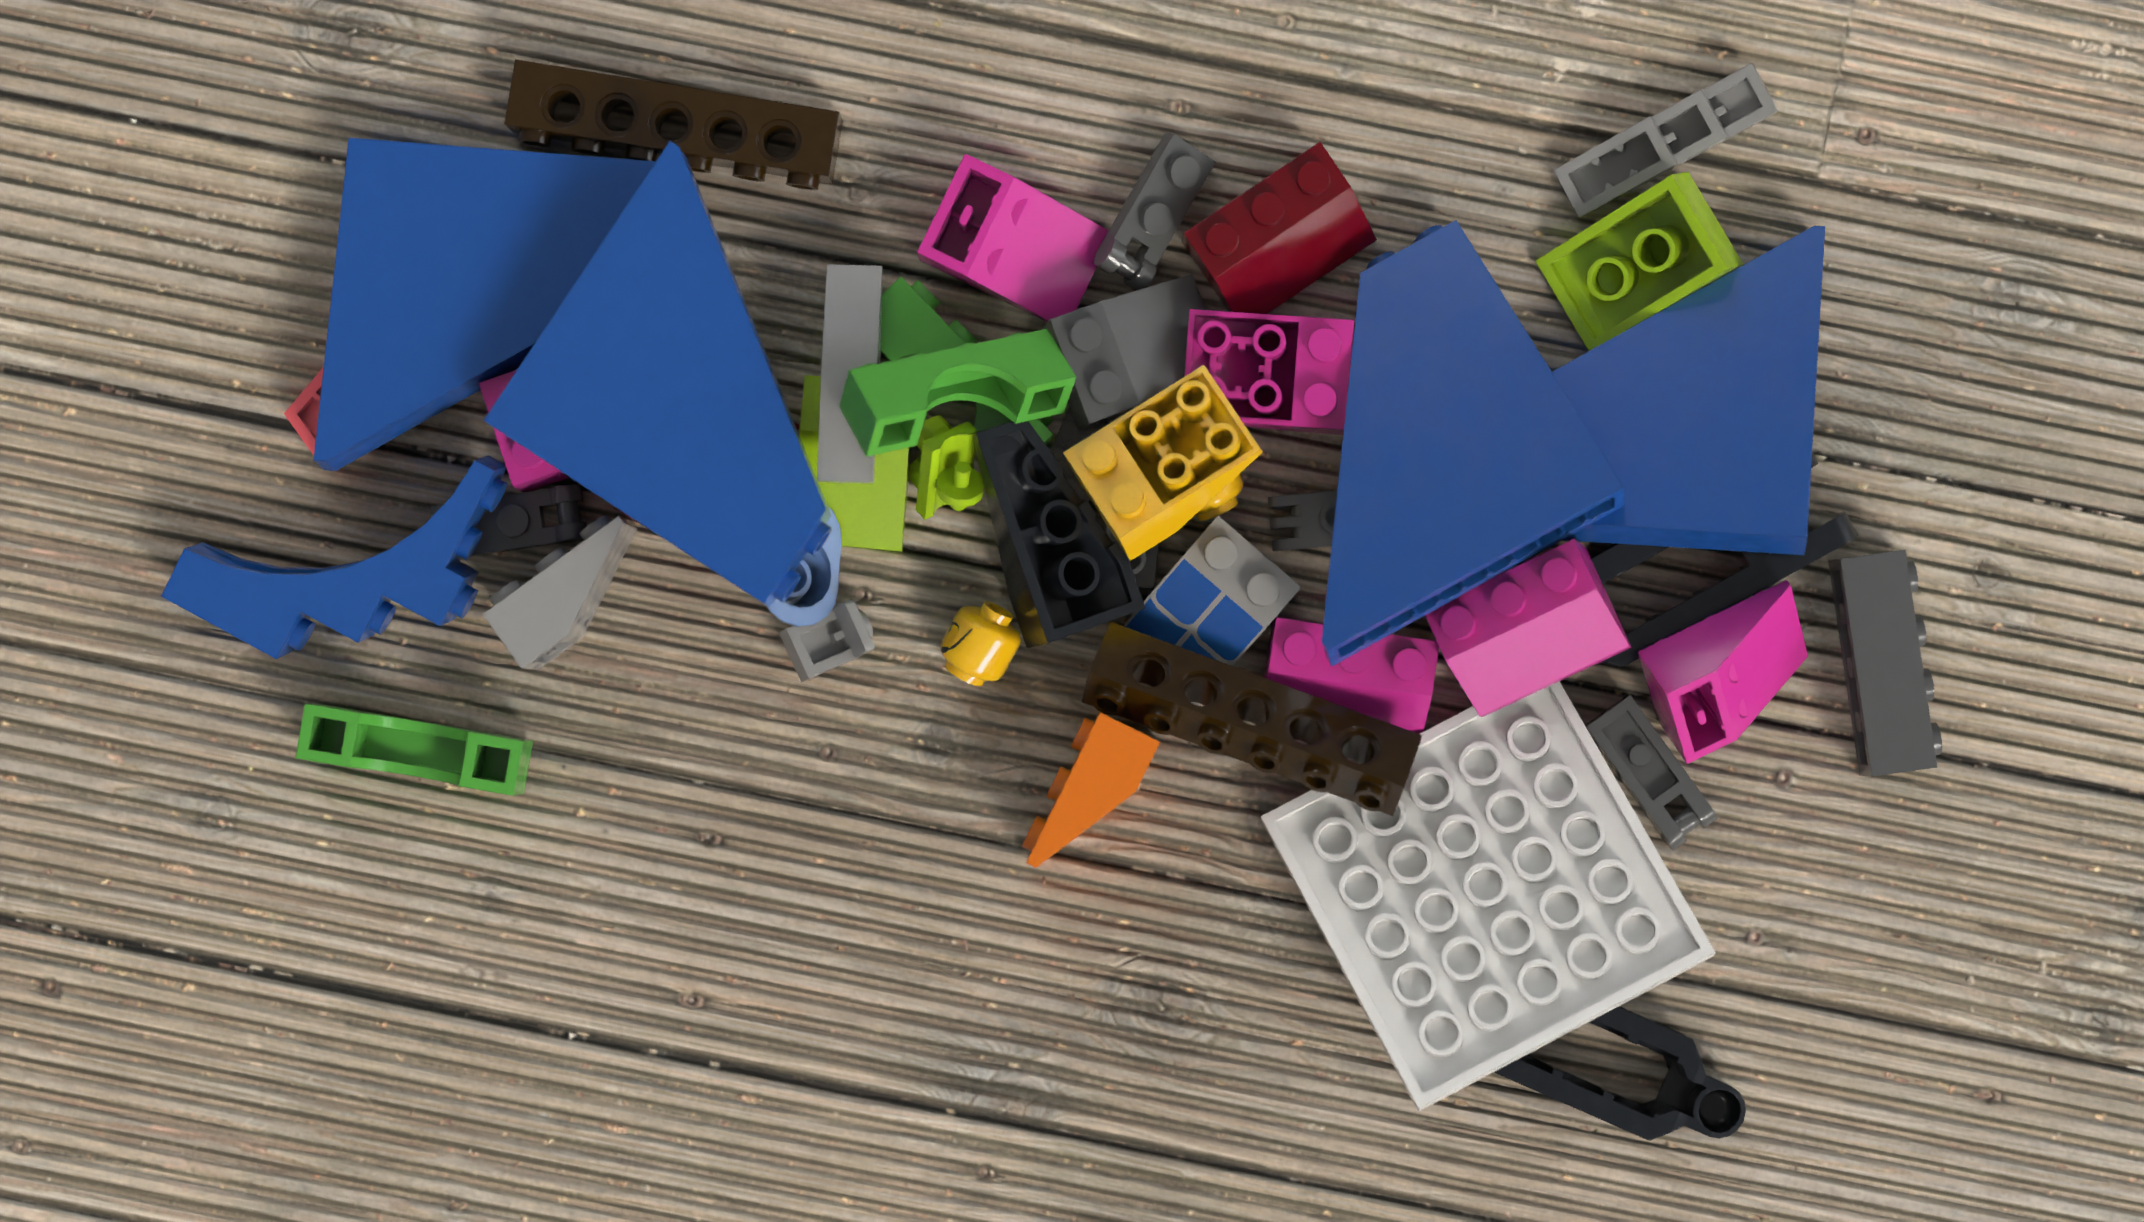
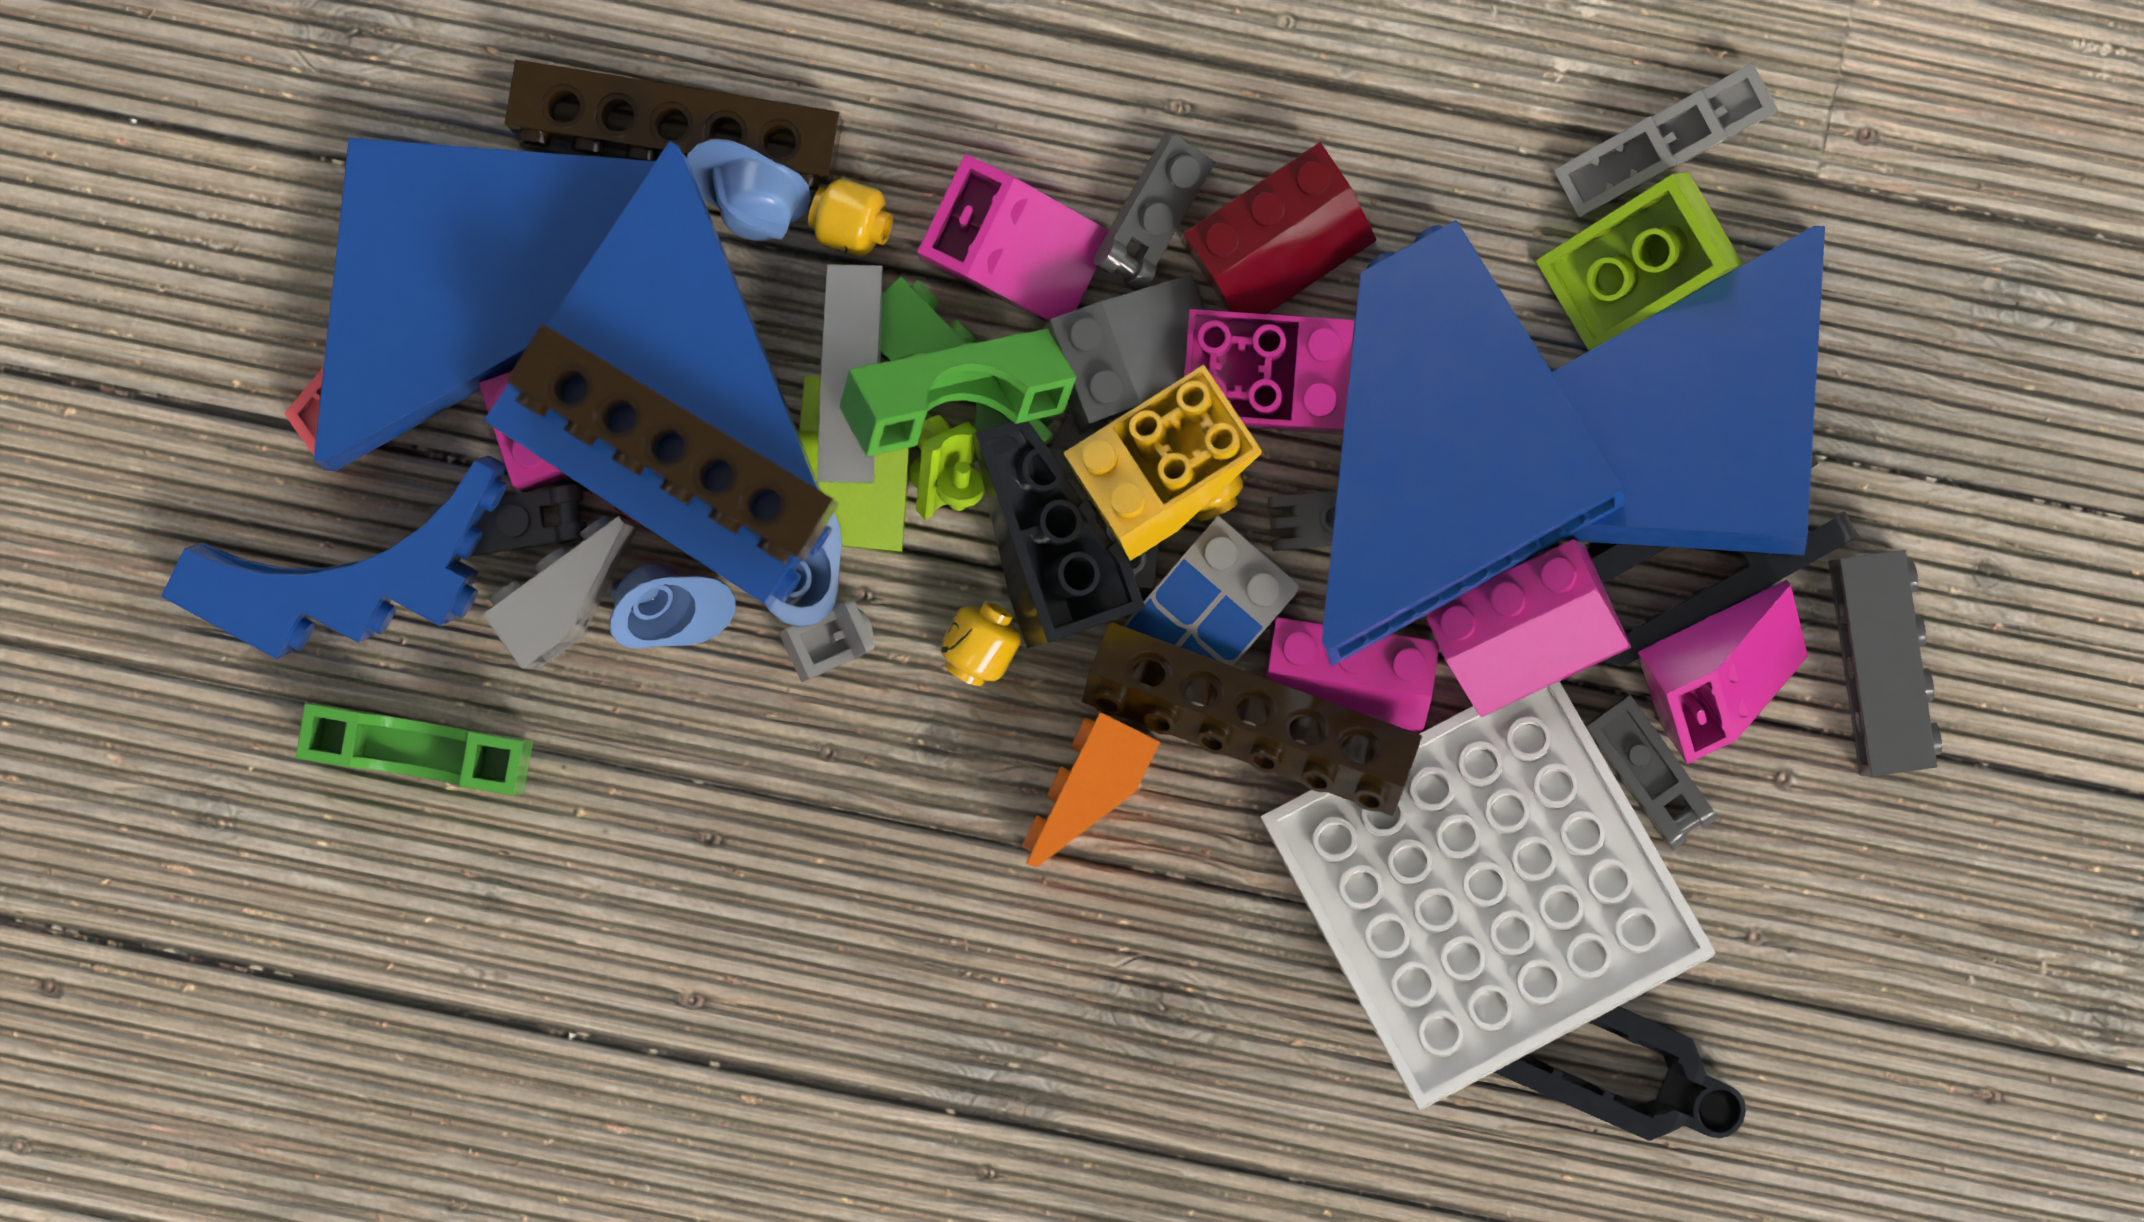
none -> dark brown brick [506,323,839,564]
none -> medium blue piece [609,564,736,648]
none -> medium blue piece [687,139,811,241]
none -> yellow head [808,179,893,257]

